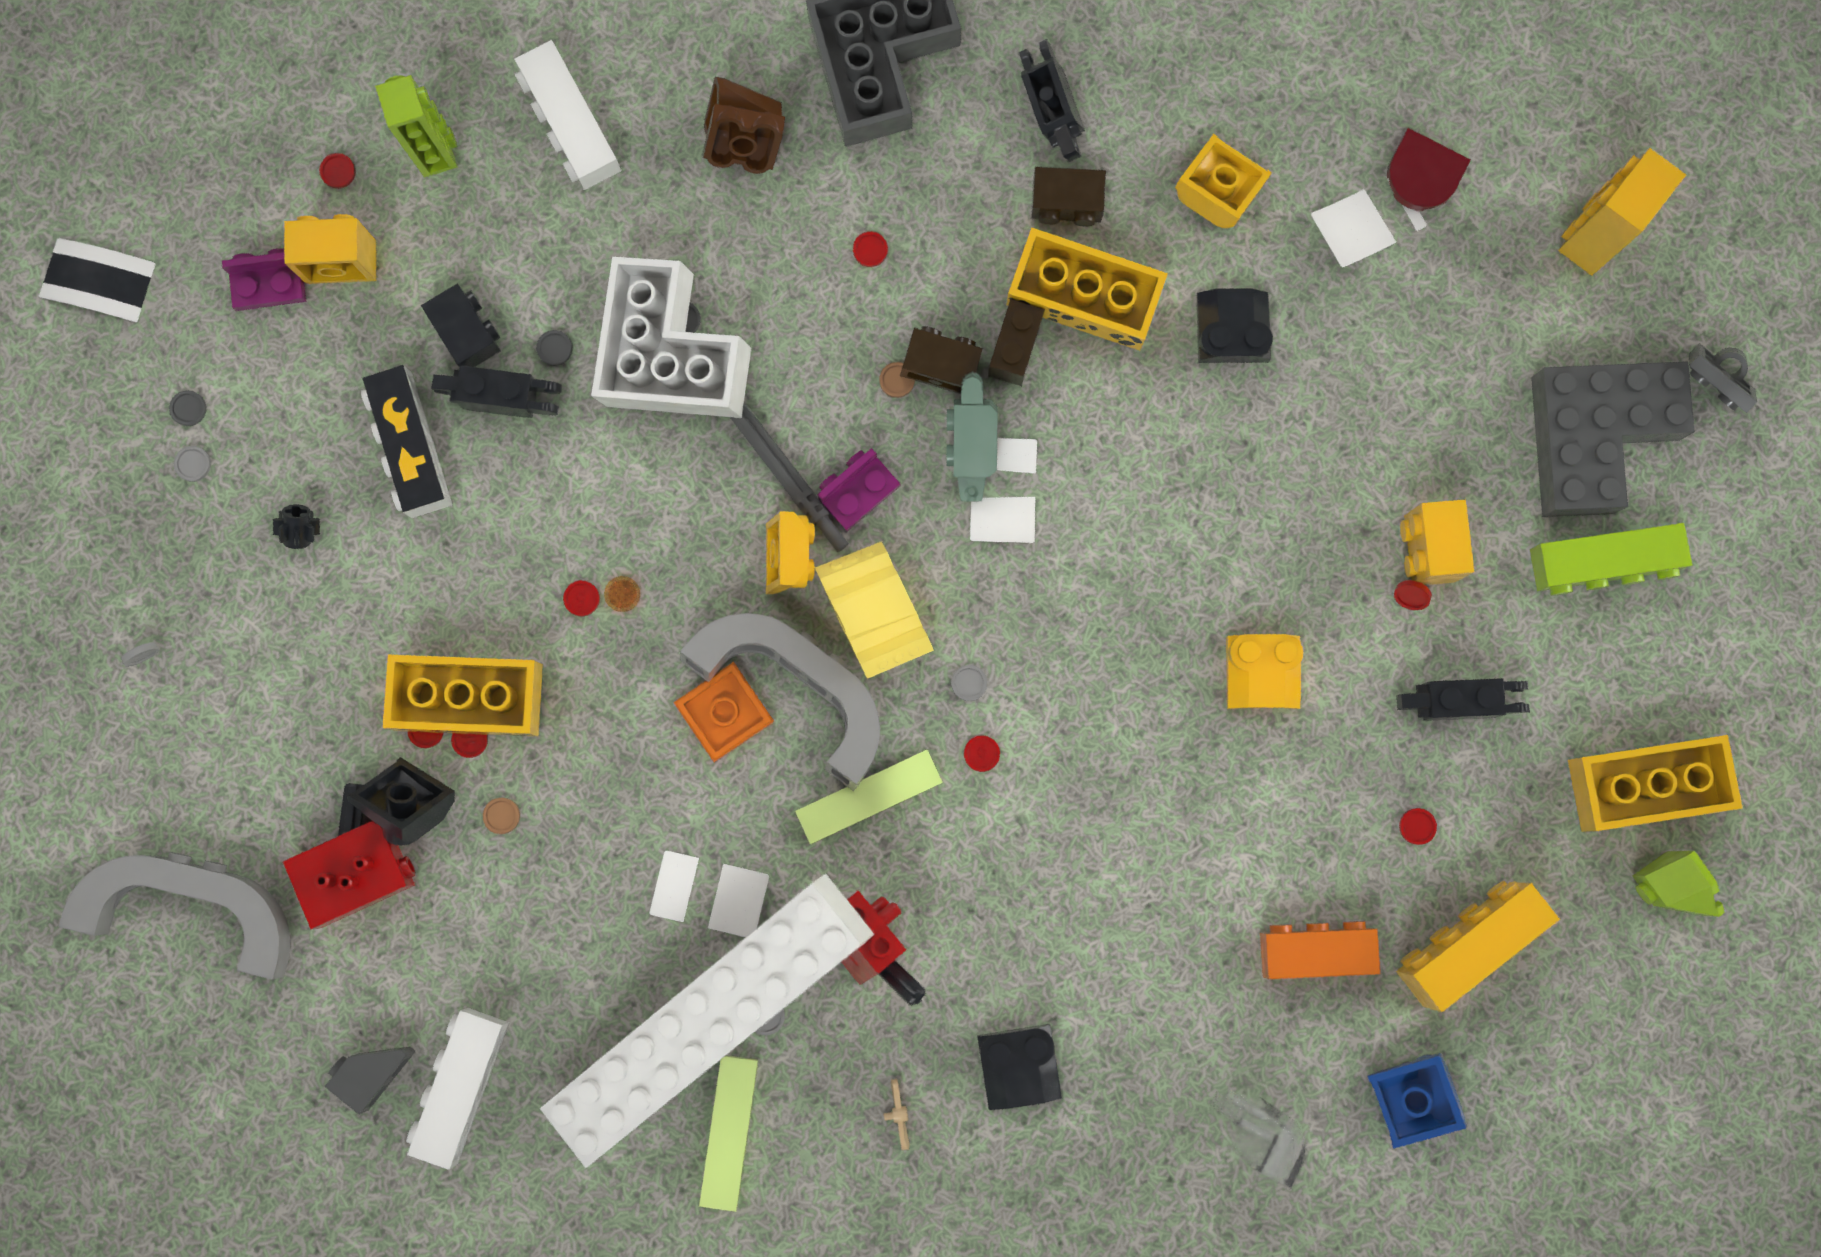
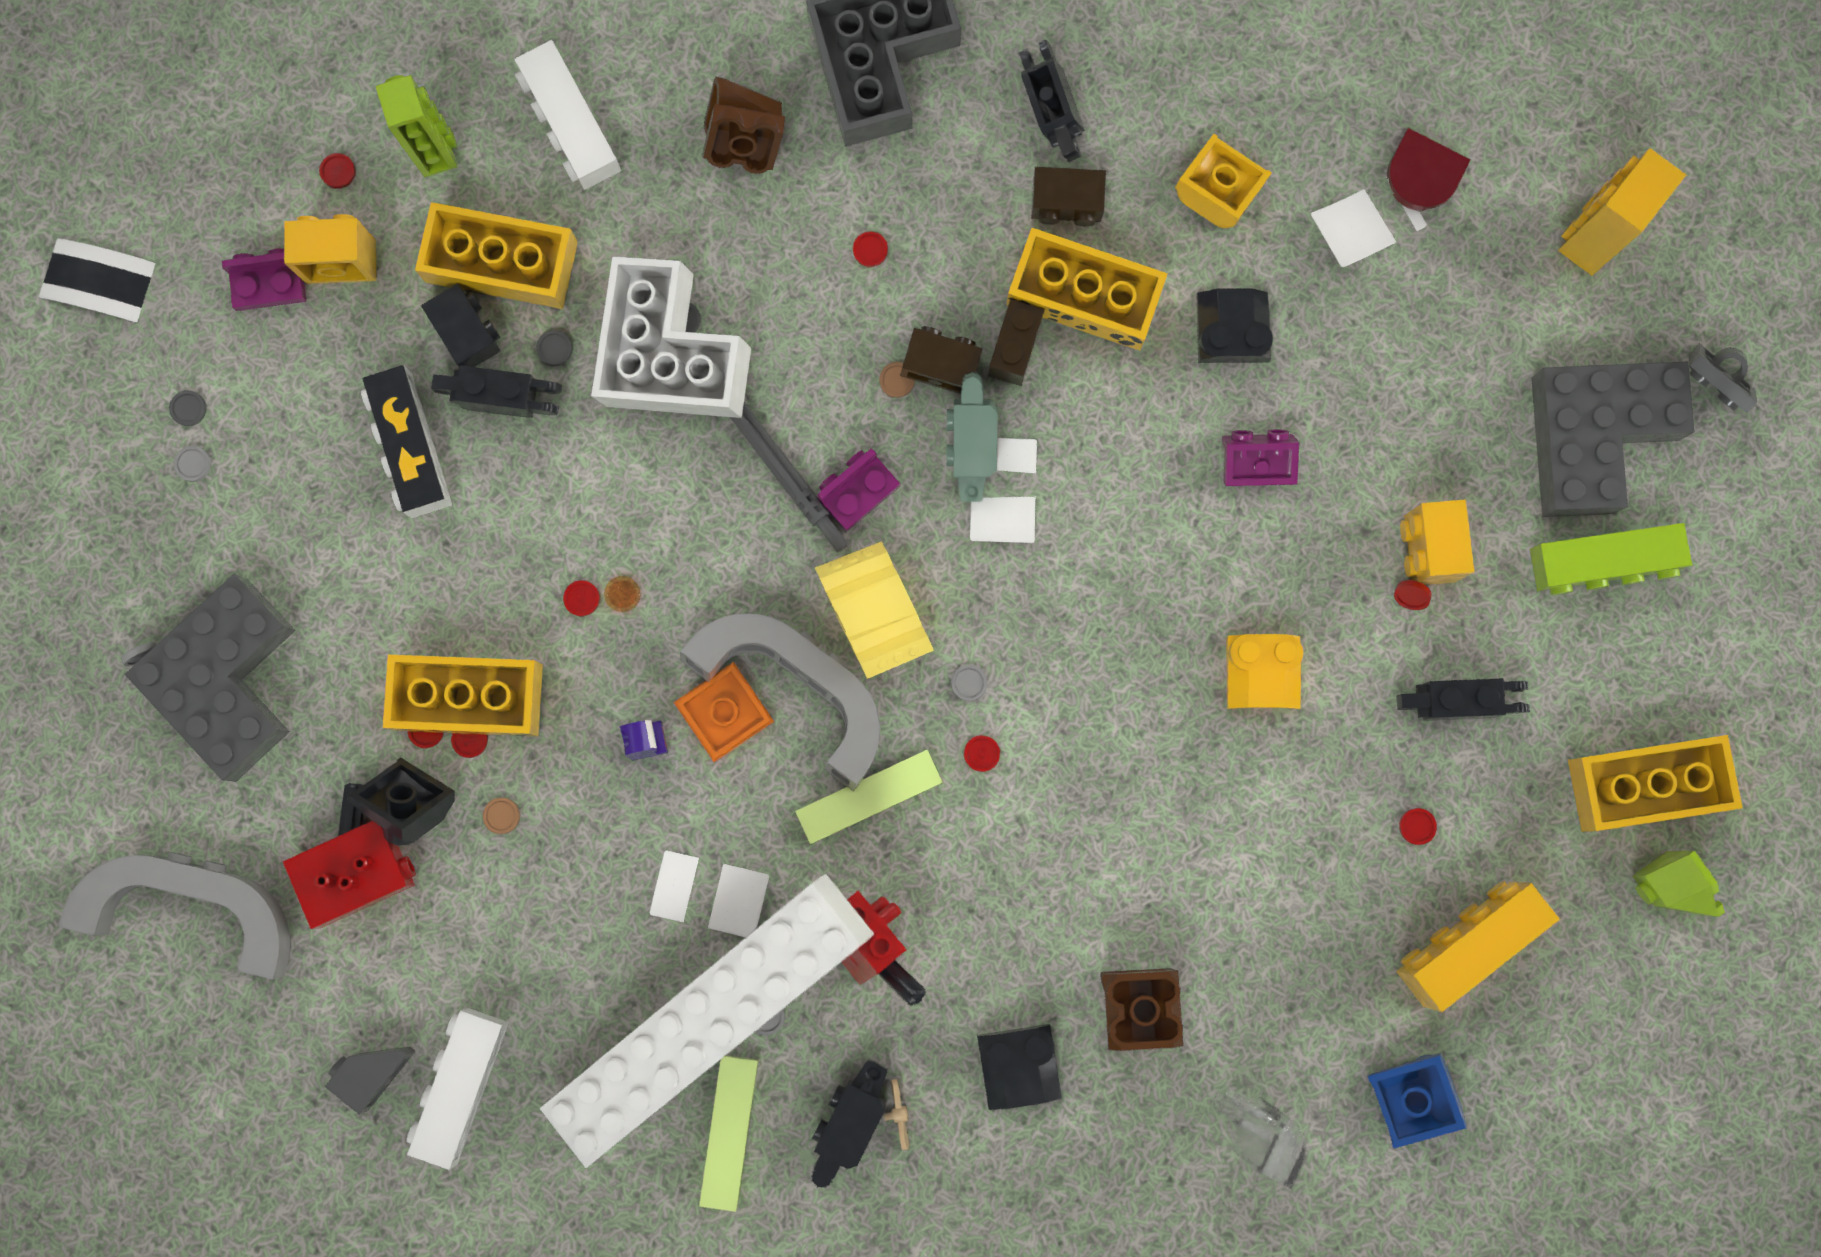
black gear [273,504,320,549] -> none
yellow slope [766,511,815,594] -> none
orange brick [1260,921,1381,979] -> none
none -> dark grey brick [124,574,296,782]
none -> yellow brick [415,202,578,309]
none -> dark purple leg [620,720,668,761]
none -> black hinge [811,1059,888,1188]
none -> reddish brown piece [1100,968,1183,1051]
none -> magenta bracket [1222,429,1299,486]

